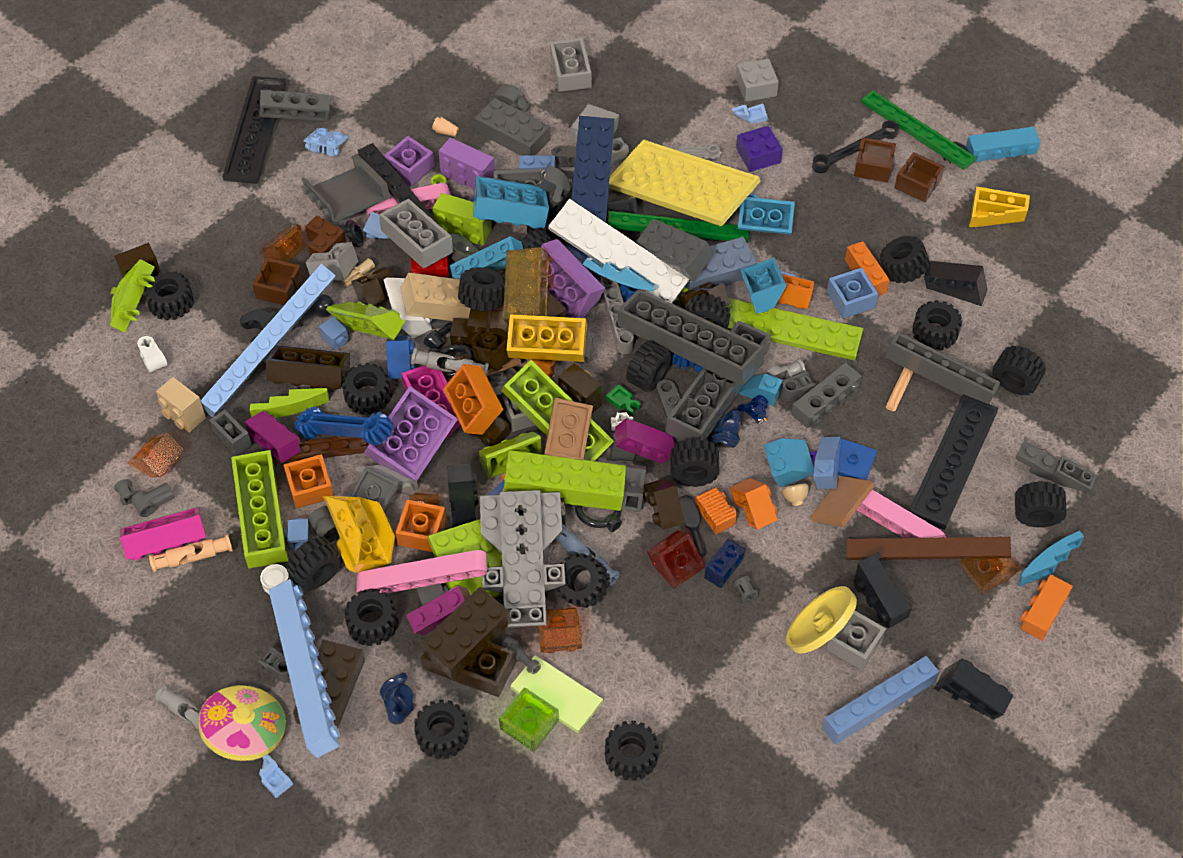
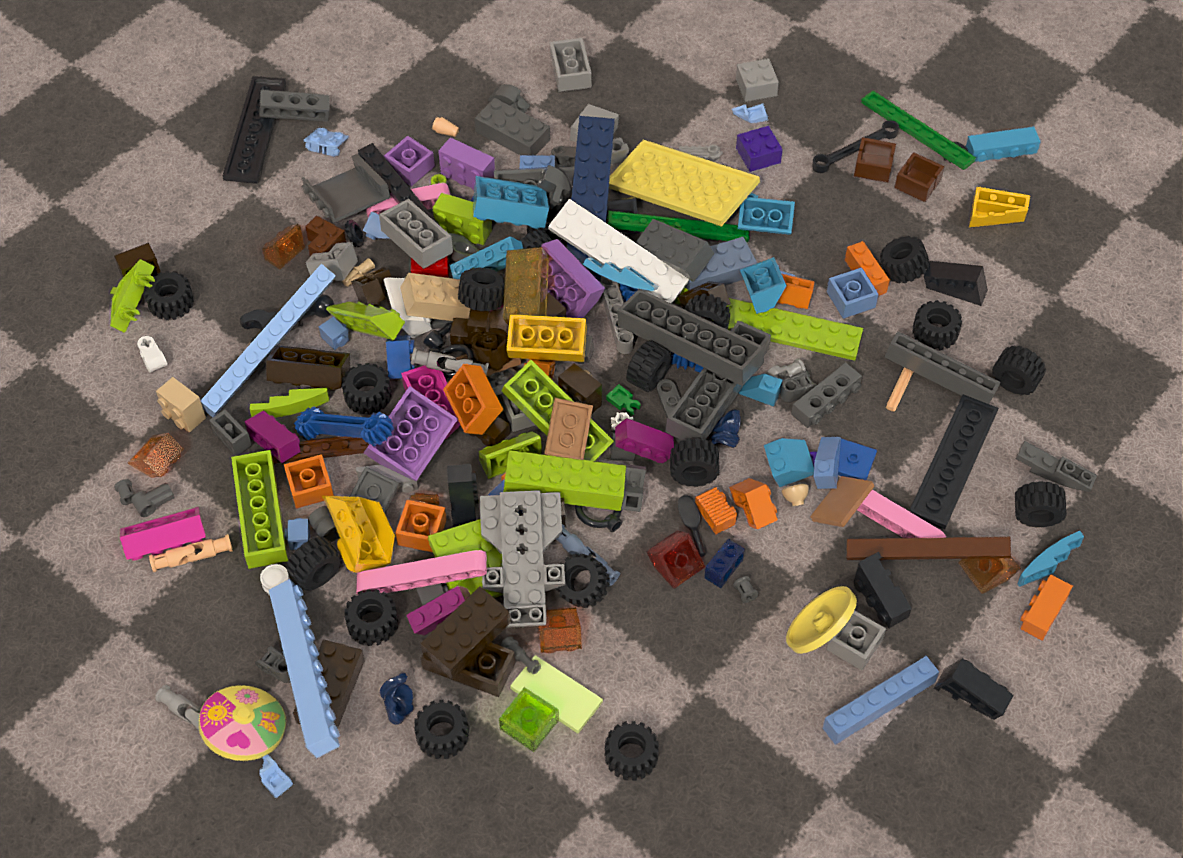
reddish brown piece [253,257,303,305] -> none
dark brown brick [643,478,685,530] -> none
clear blue animal [737,395,768,424] -> none

